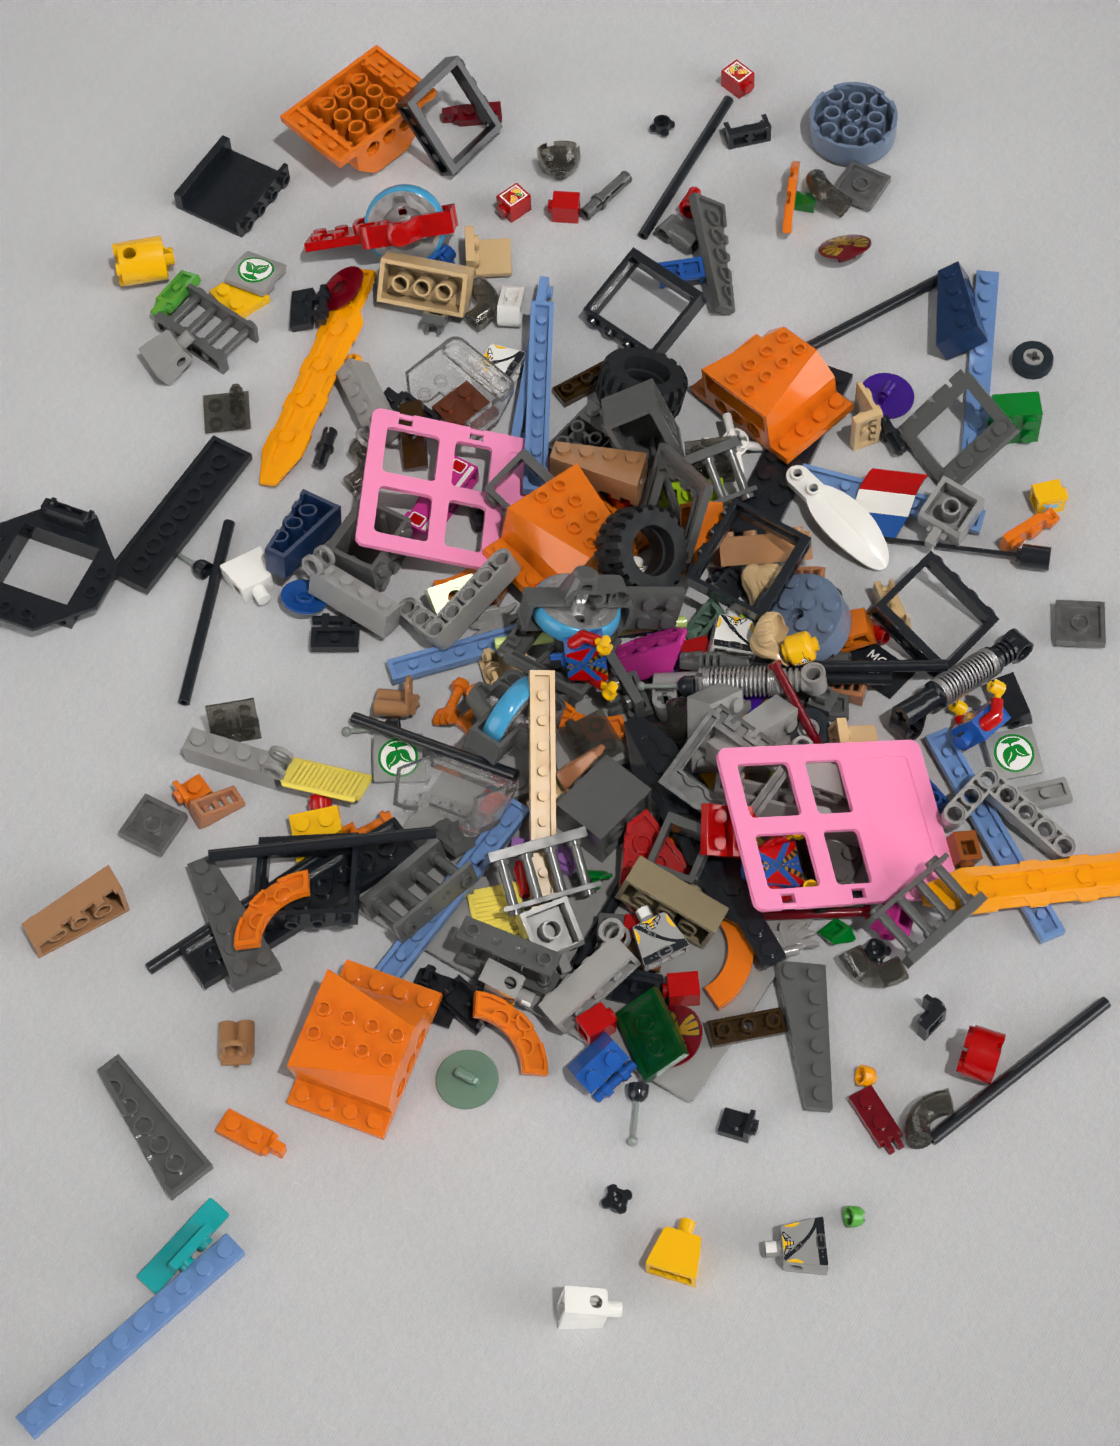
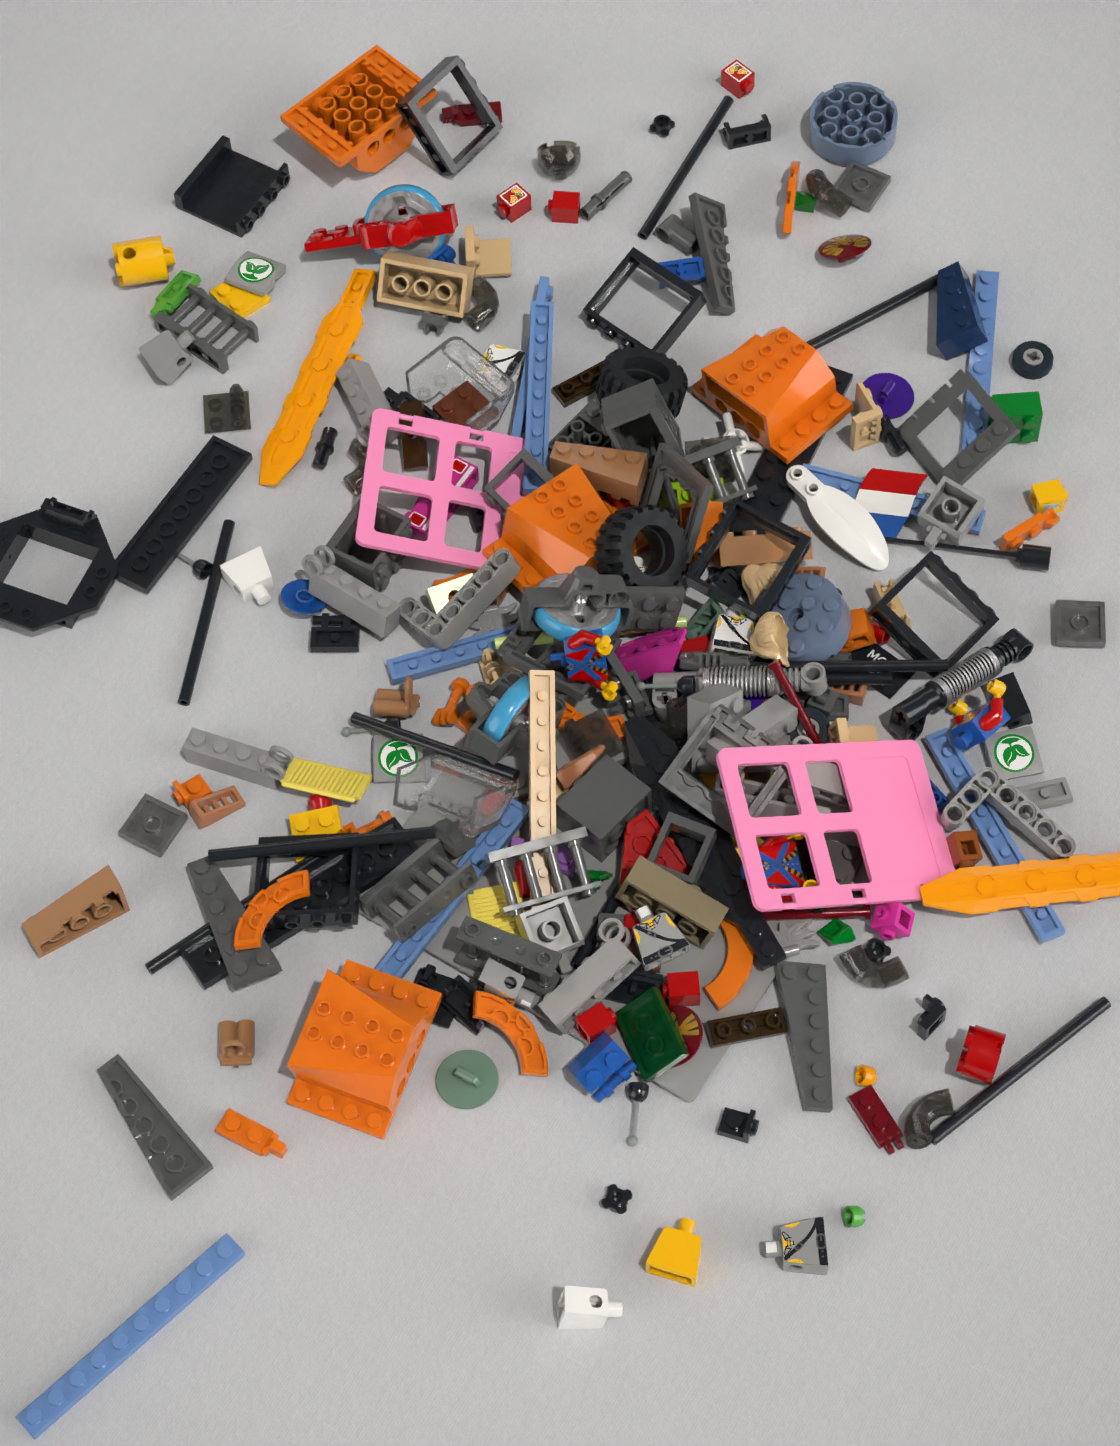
teal bracket [137,1198,229,1294] -> none
clear smoke hinge [205,698,262,742] -> none
dark blue wedge [265,489,342,579] -> none
black plate [290,284,330,332] -> none
dark red shield [326,266,364,311] -> none
white plate [497,286,525,327] -> none
red cone [679,186,701,218] -> none
red plate [700,803,757,859] -> none
yellow head [781,631,820,666] -> none
dark grey fence [866,853,988,969] -> none

